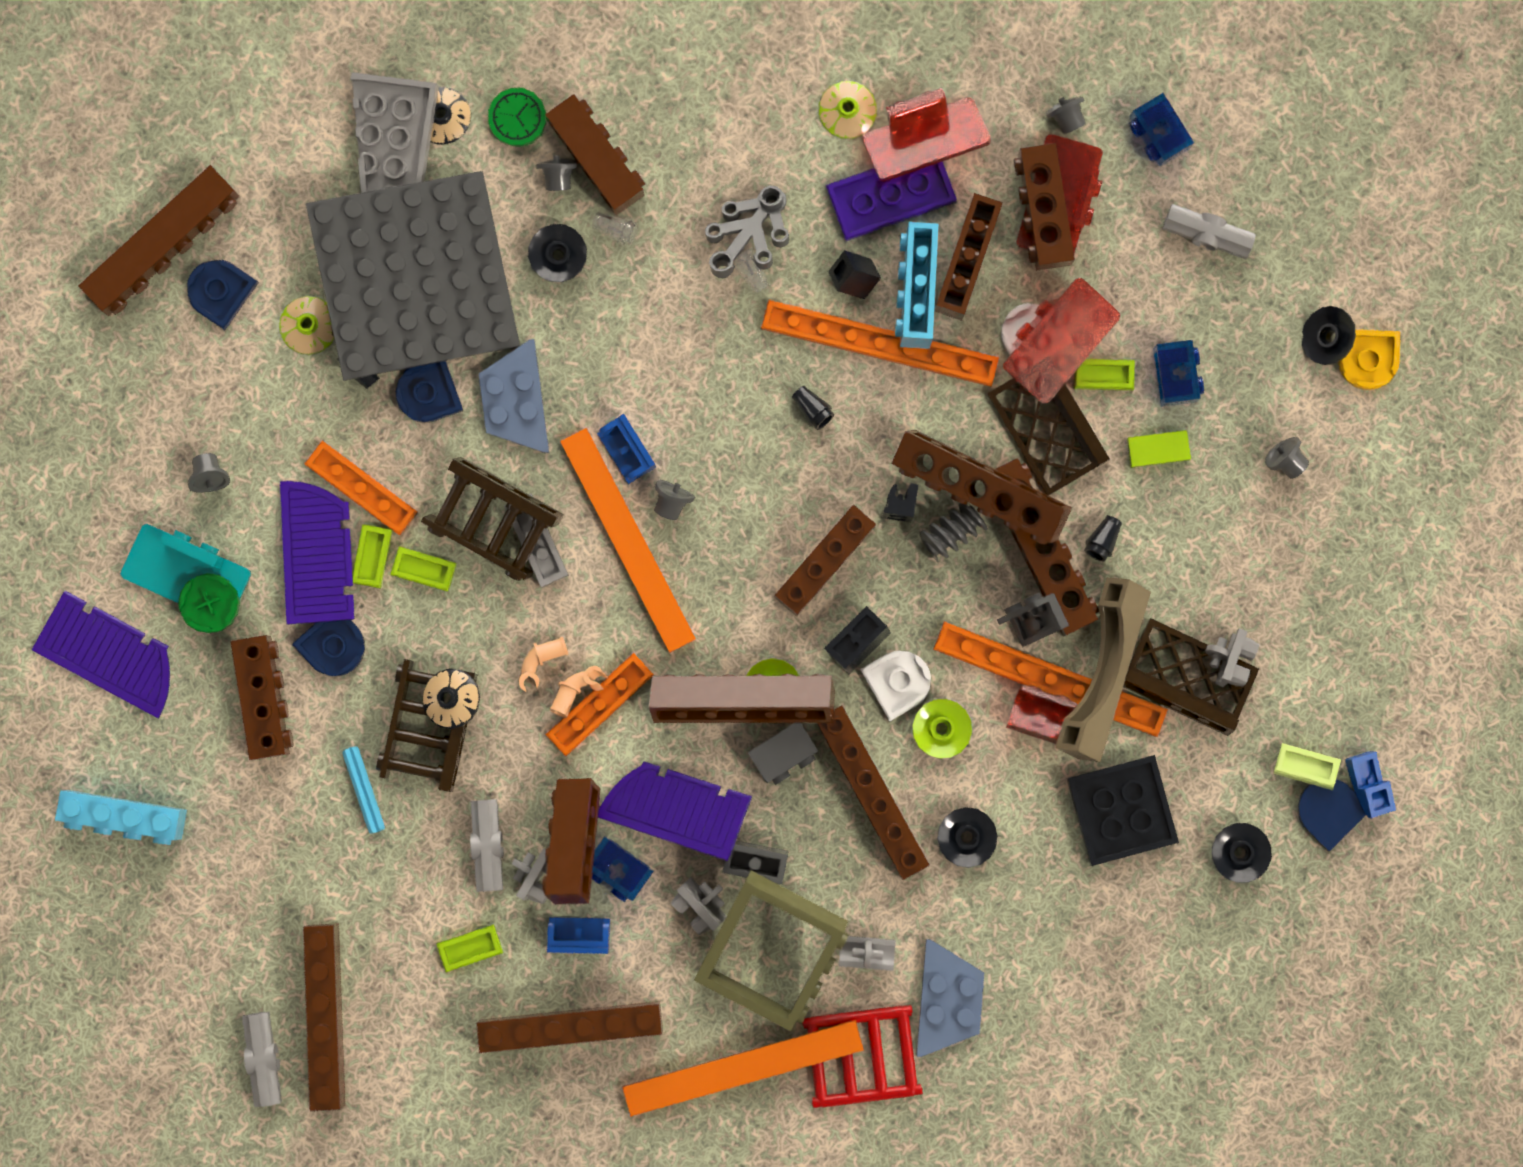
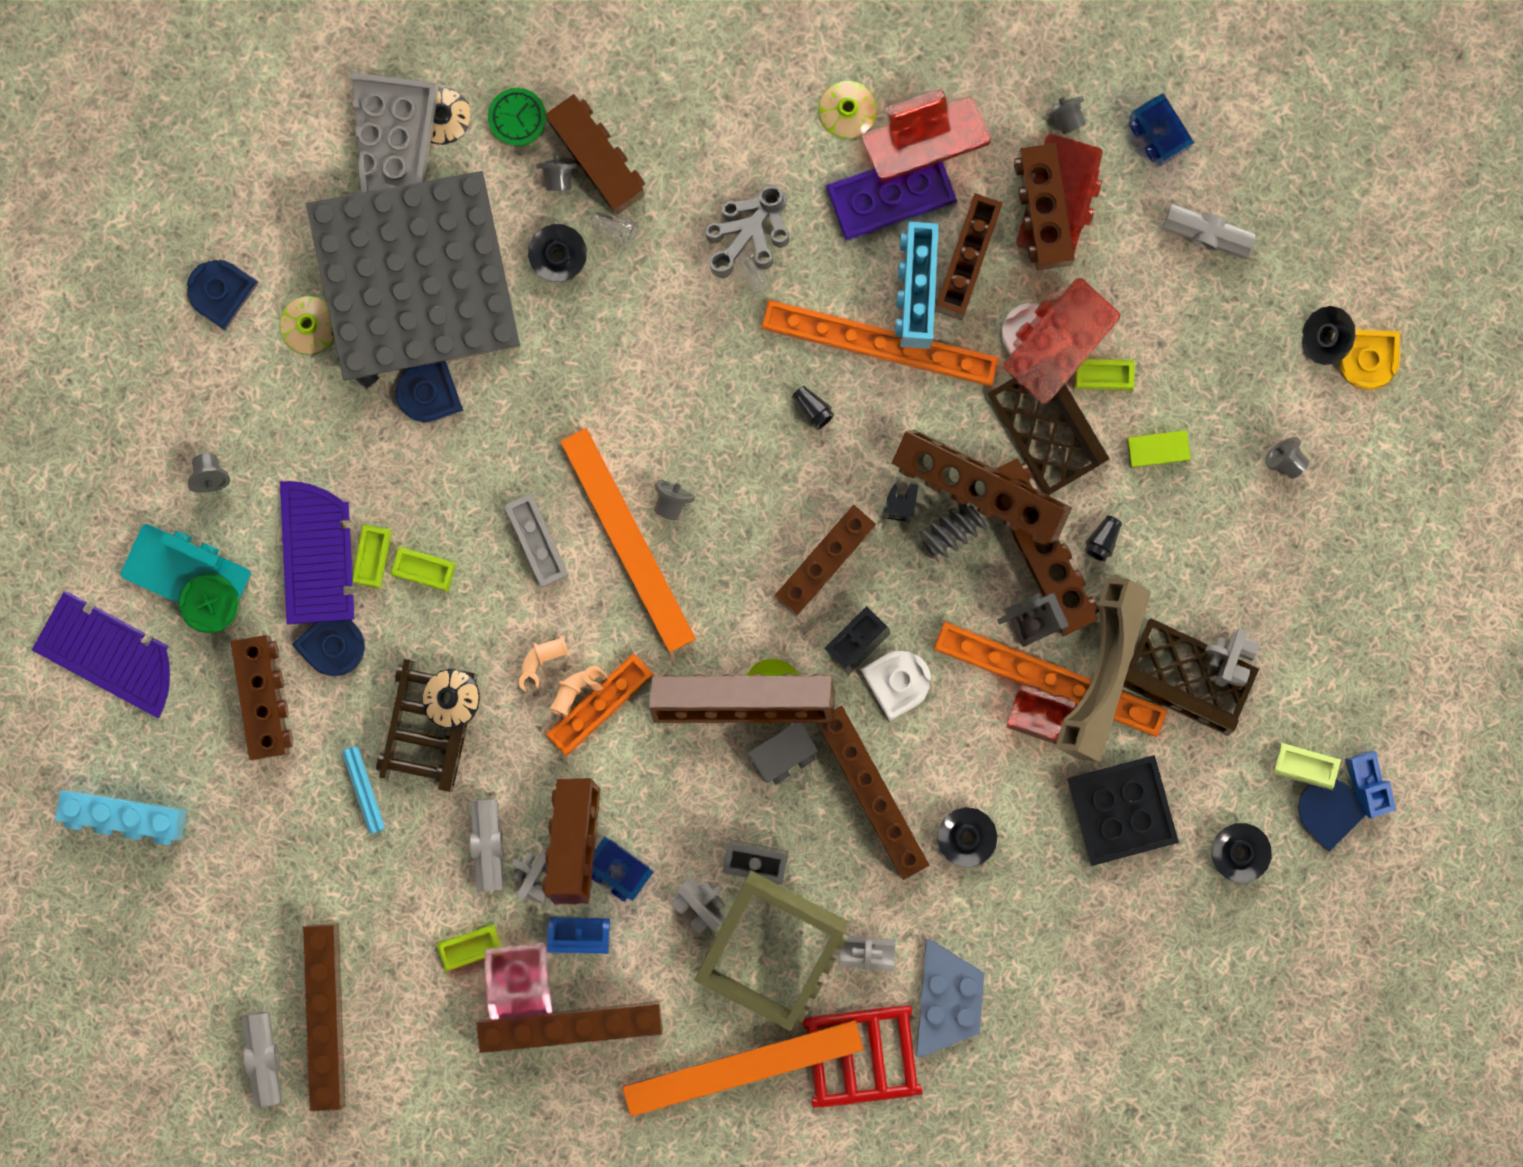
reddish brown brick [78,165,240,316] -> none
orange tile [305,441,418,535] -> none
dark brown fence [421,457,564,581] -> none
sand blue wing [479,339,549,453] -> none
blue hinge [597,414,656,484] -> none
dark purple piece [598,761,752,861] -> none
black panel [828,250,881,299] -> none
lime dish [912,699,972,759] -> none
clear blue brick [1153,340,1204,407] -> none
none -> clear pink brick [485,943,553,1021]

